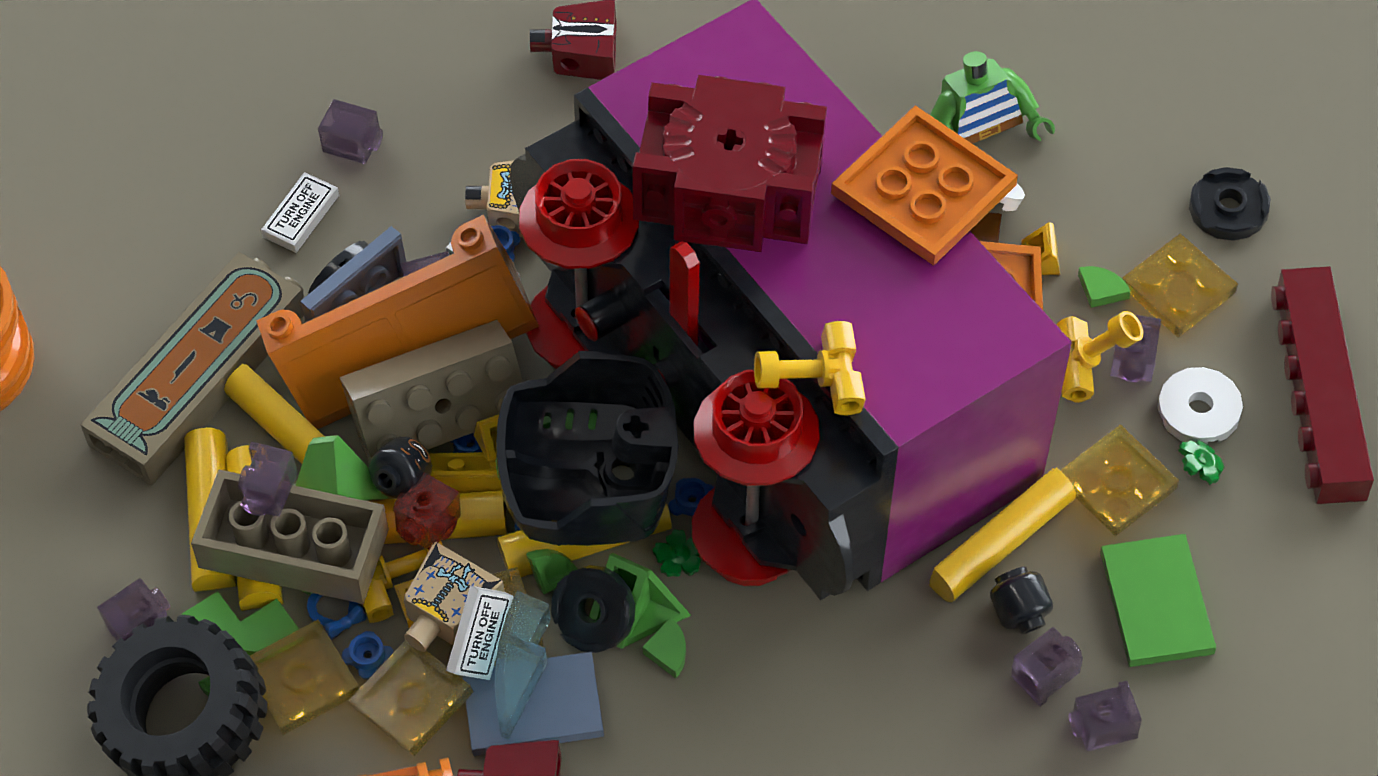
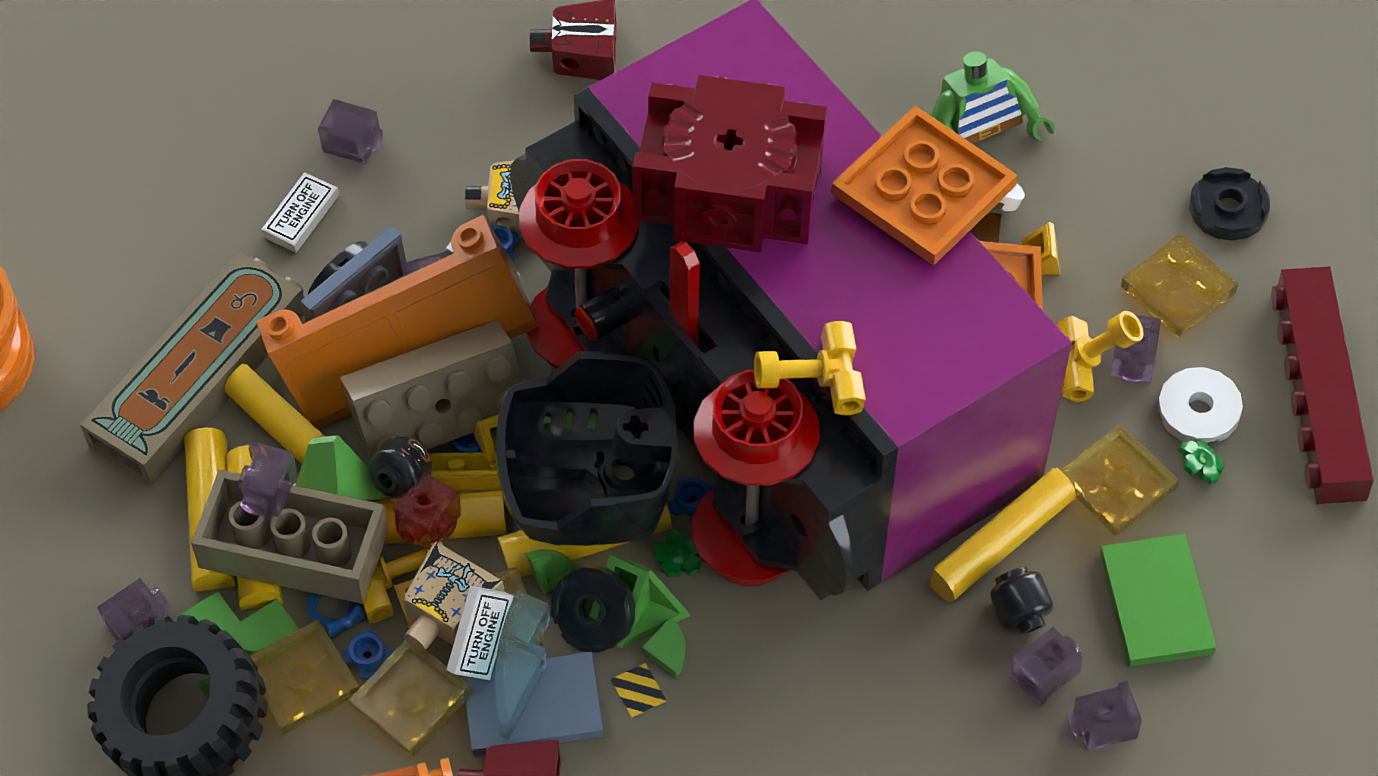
bright green tile [1078,266,1131,308] -> none
none -> sticker [611,663,667,718]

